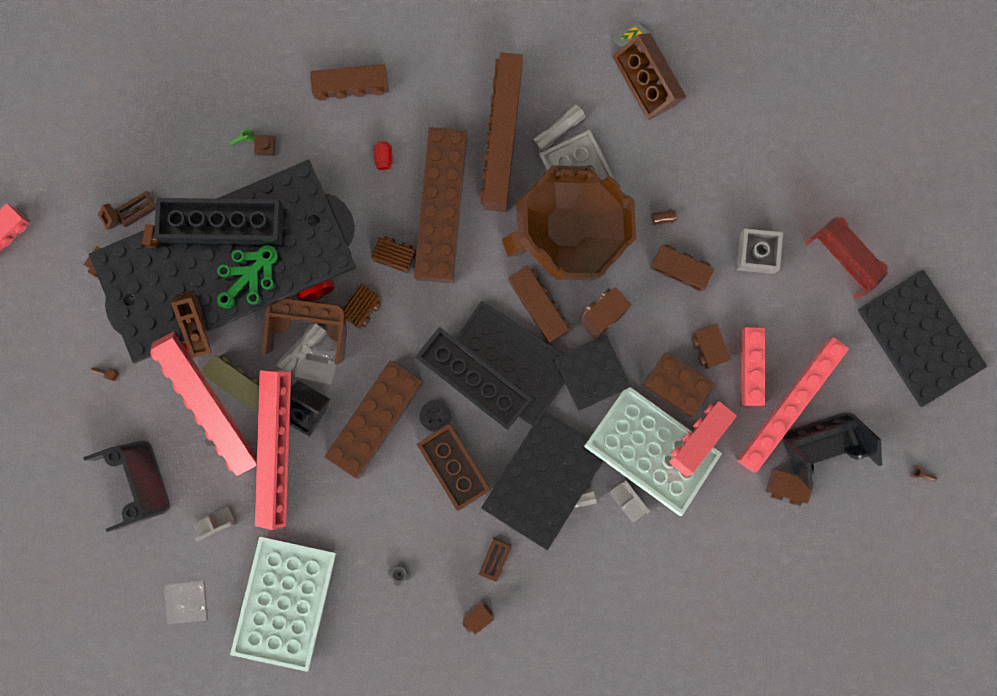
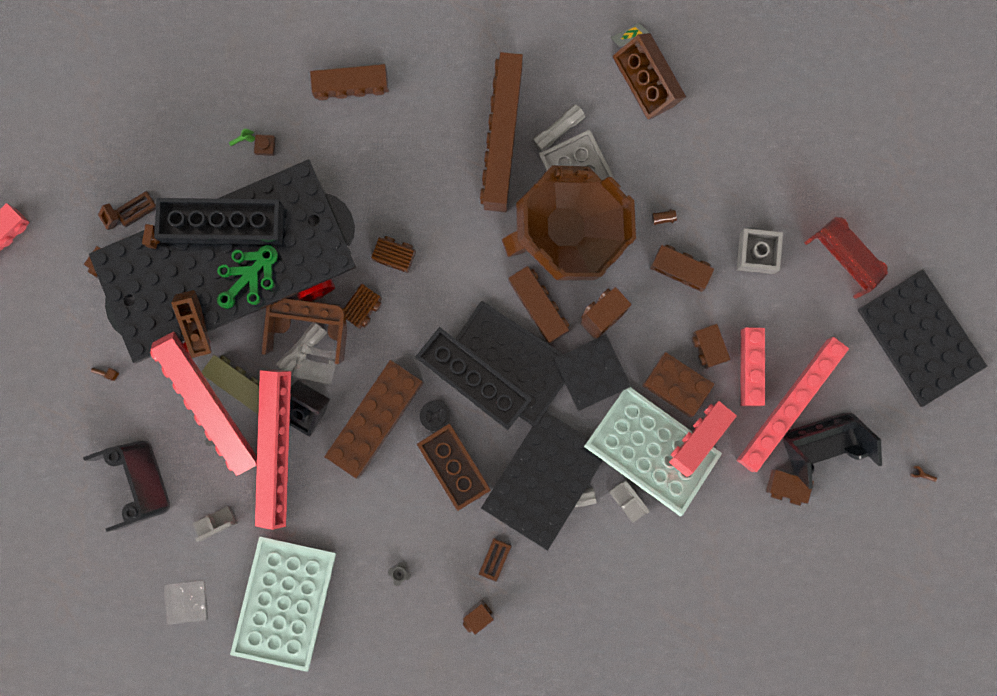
red brick [373,141,393,170] -> none
reddish brown brick [414,127,467,284] -> none

